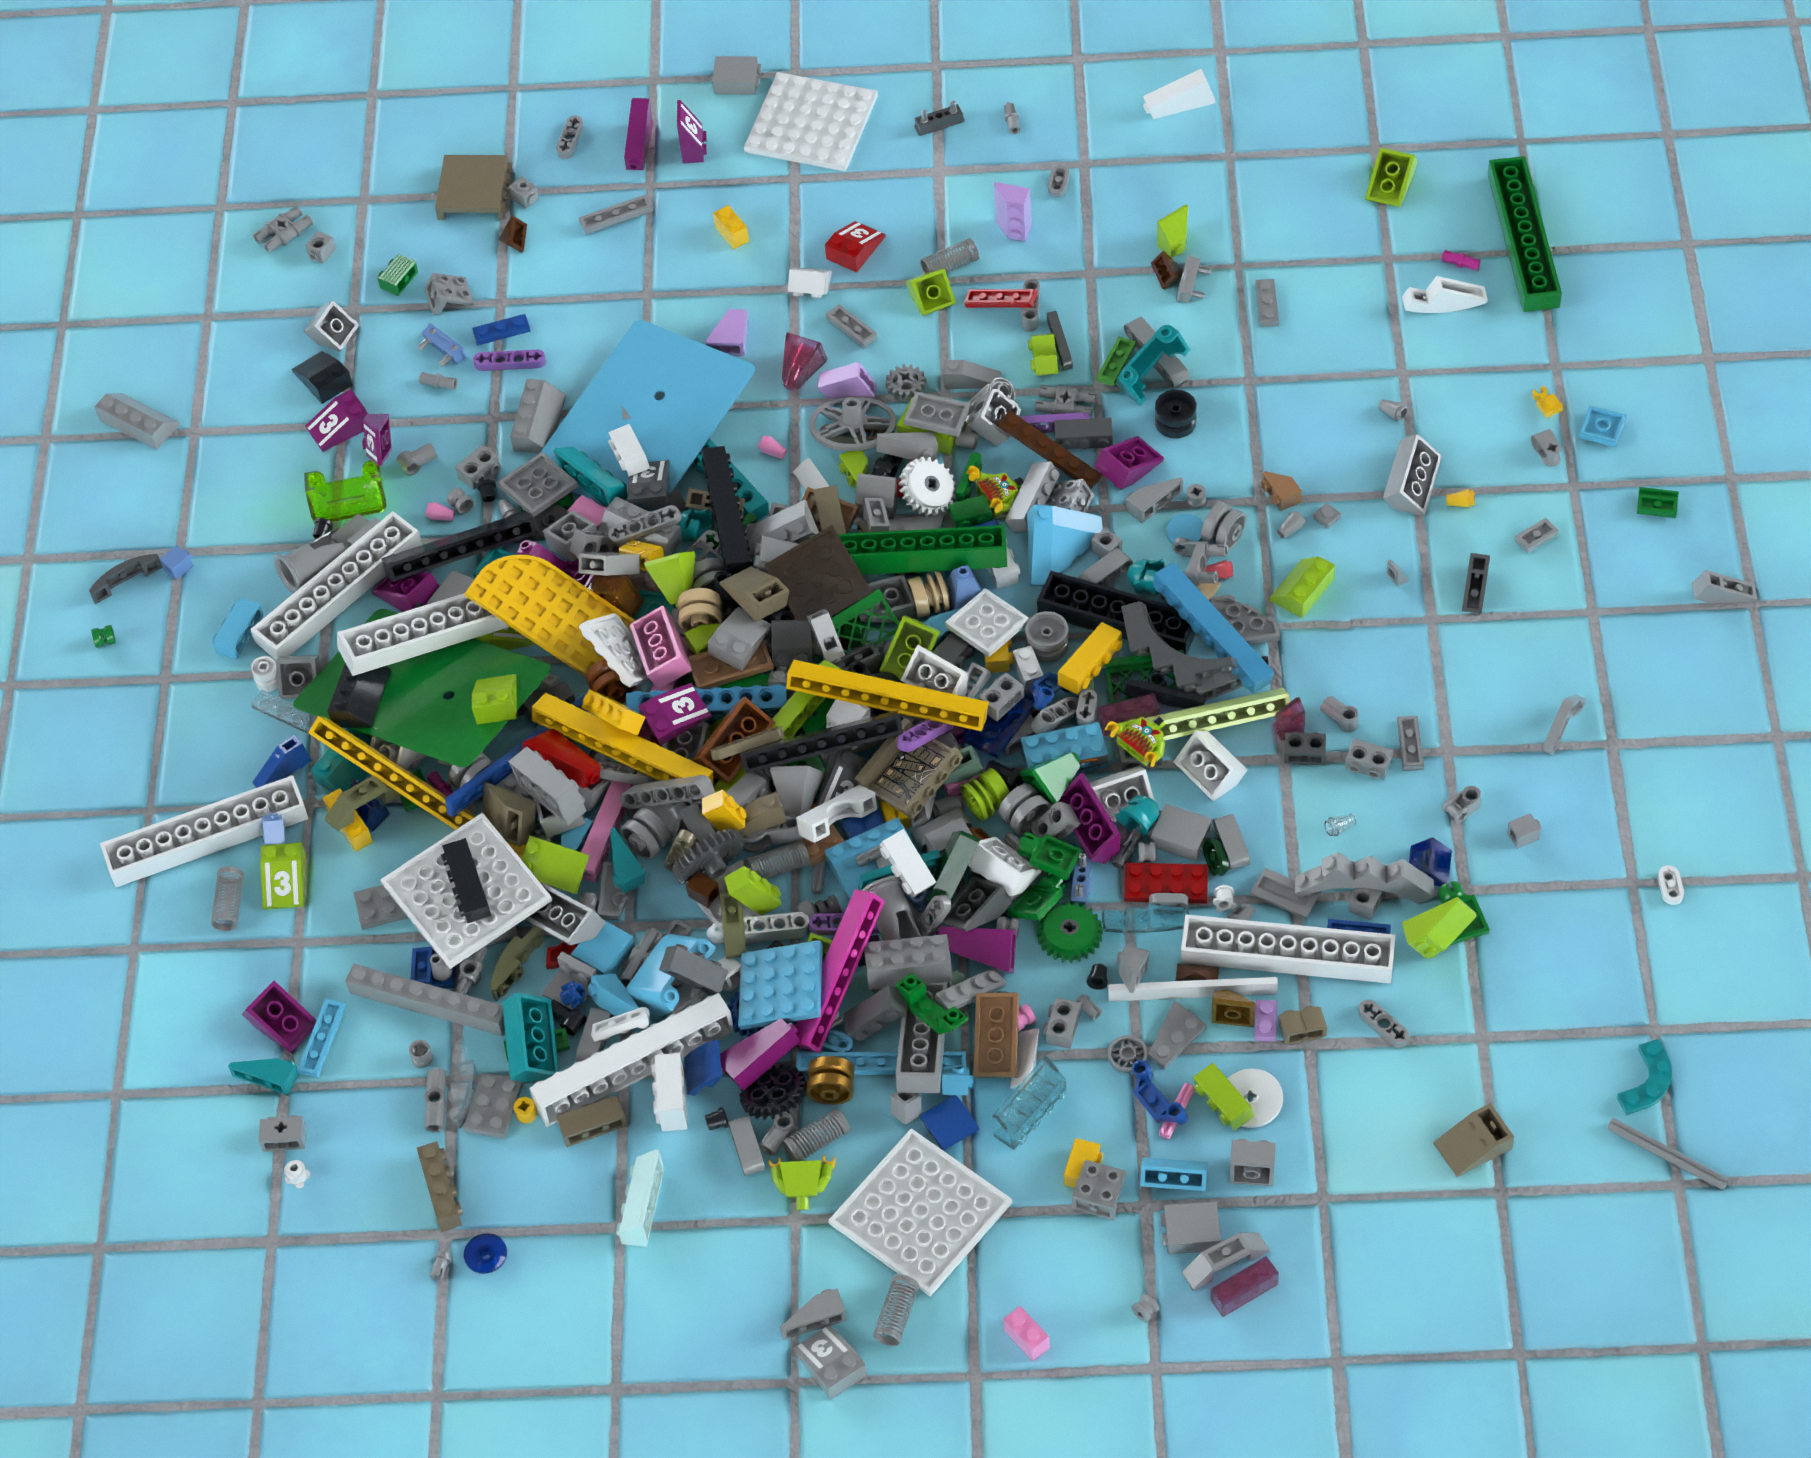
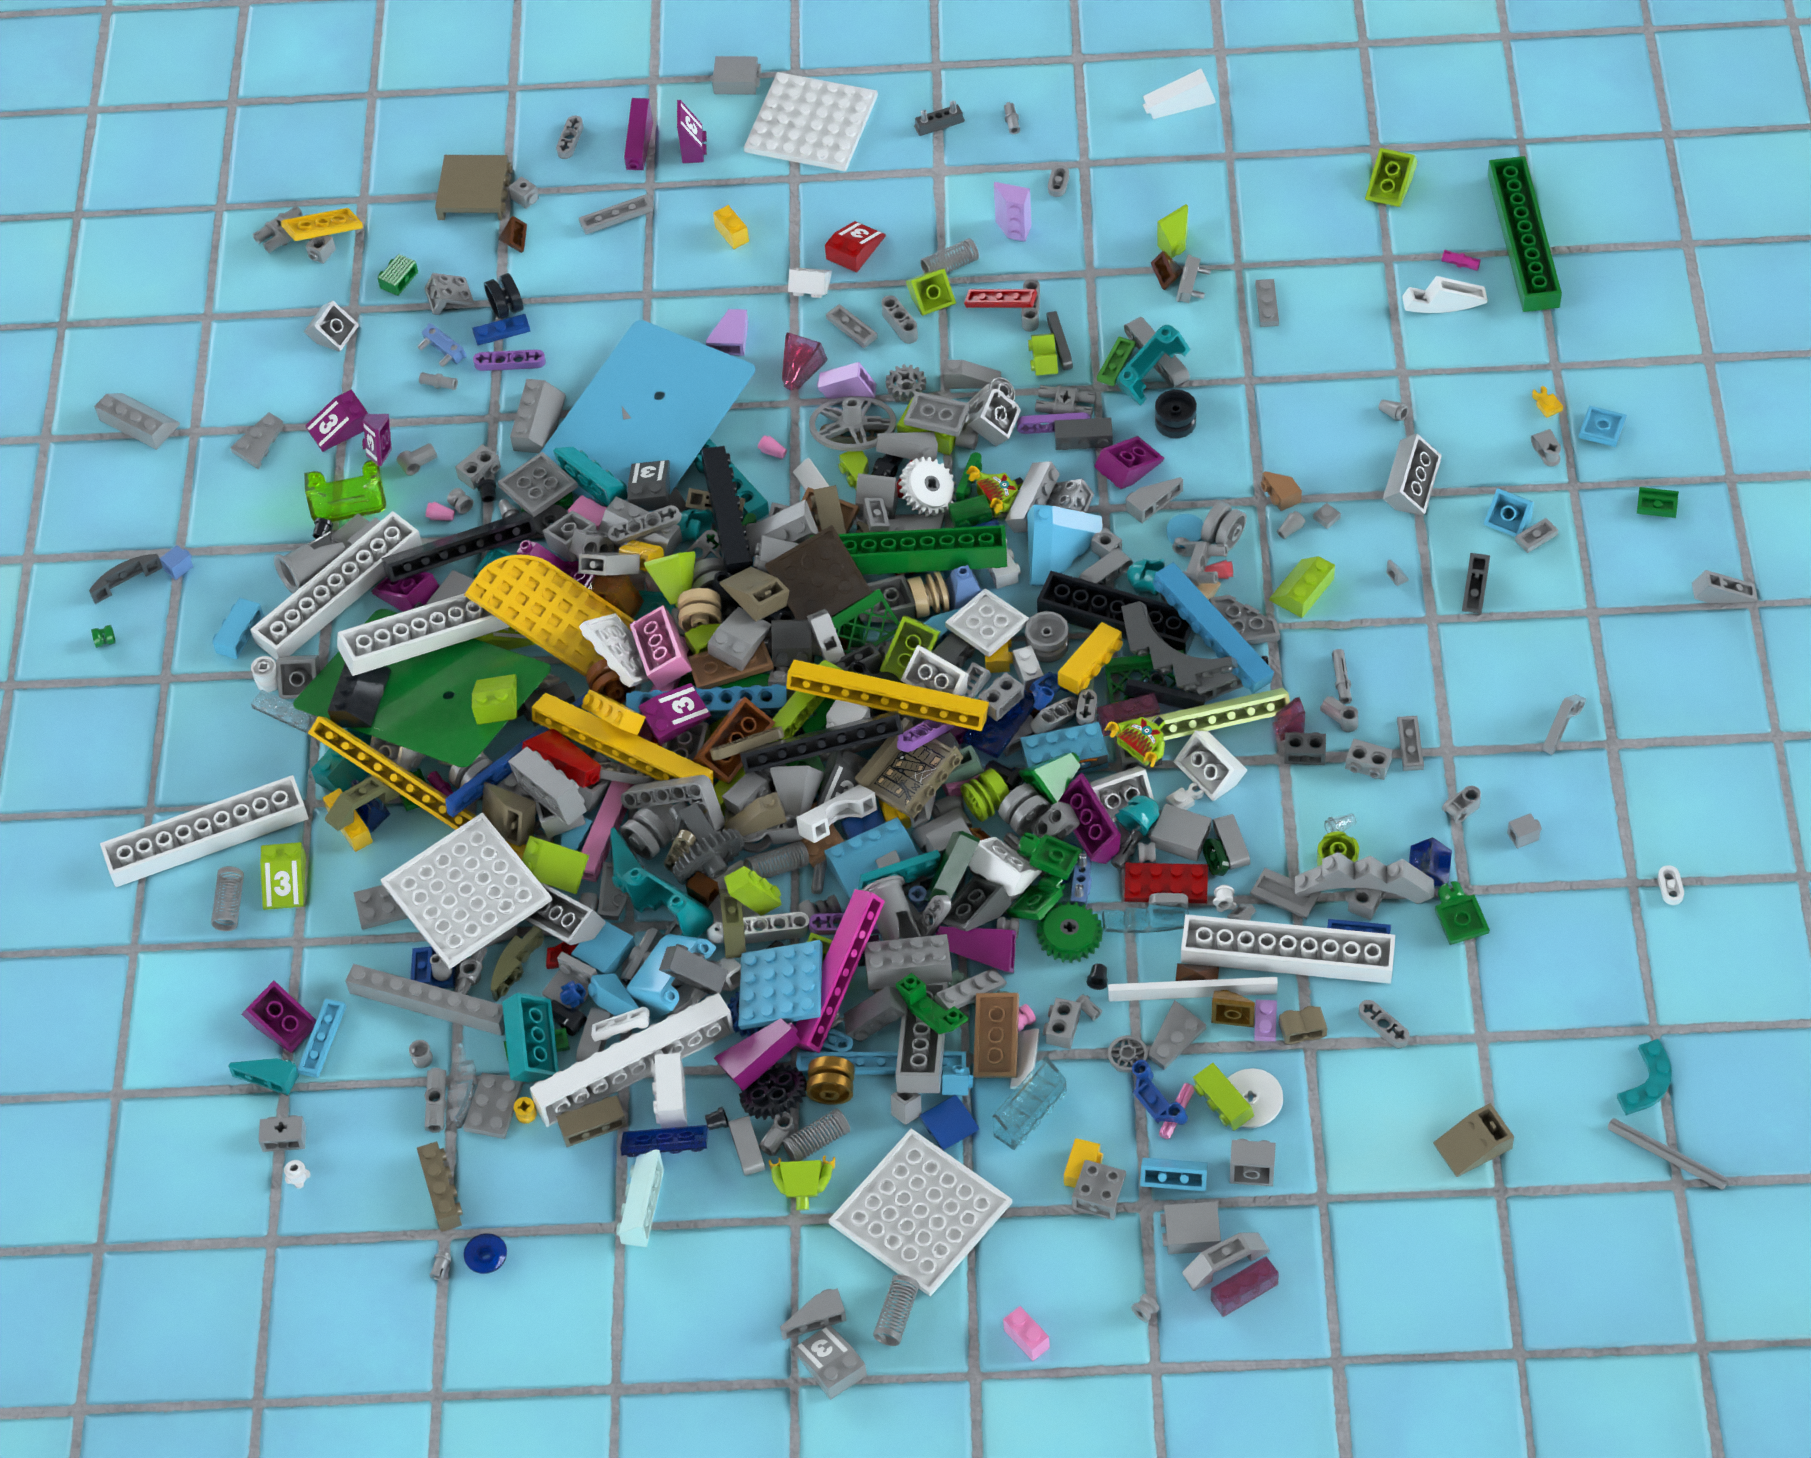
blue slope [252,735,312,788] -> none
brick [261,812,285,845] -> none
black slope [292,351,353,404] -> none
black brick [441,838,492,923] -> none
white brick [608,424,650,477] -> none
blue slope [684,1040,722,1096] -> none
yellow brick [702,790,746,833] -> none
light grey axle [856,845,882,867] -> none
white brick [880,829,936,898] -> none
reddish brown plate [998,411,1102,490] -> none
light grey slope [1116,945,1150,993] -> none
light grey wheel [1186,484,1206,509] -> none
lime slope [1402,897,1477,959] -> none
yellow cone [1446,489,1475,508] -> none
none -> light grey wing [230,412,284,469]
none -> yellow tile [281,208,363,241]
none -> black wheel [484,273,524,319]
none -> clear blue plate [620,1125,709,1157]
none -> teal windscreen [622,868,714,938]
none -> light grey beam [881,296,918,344]
none -> white plate [1166,782,1204,810]
none -> lime brick [1317,831,1359,866]
none -> light grey pin [1332,649,1352,704]
none -> medium azure slope [1484,488,1534,537]

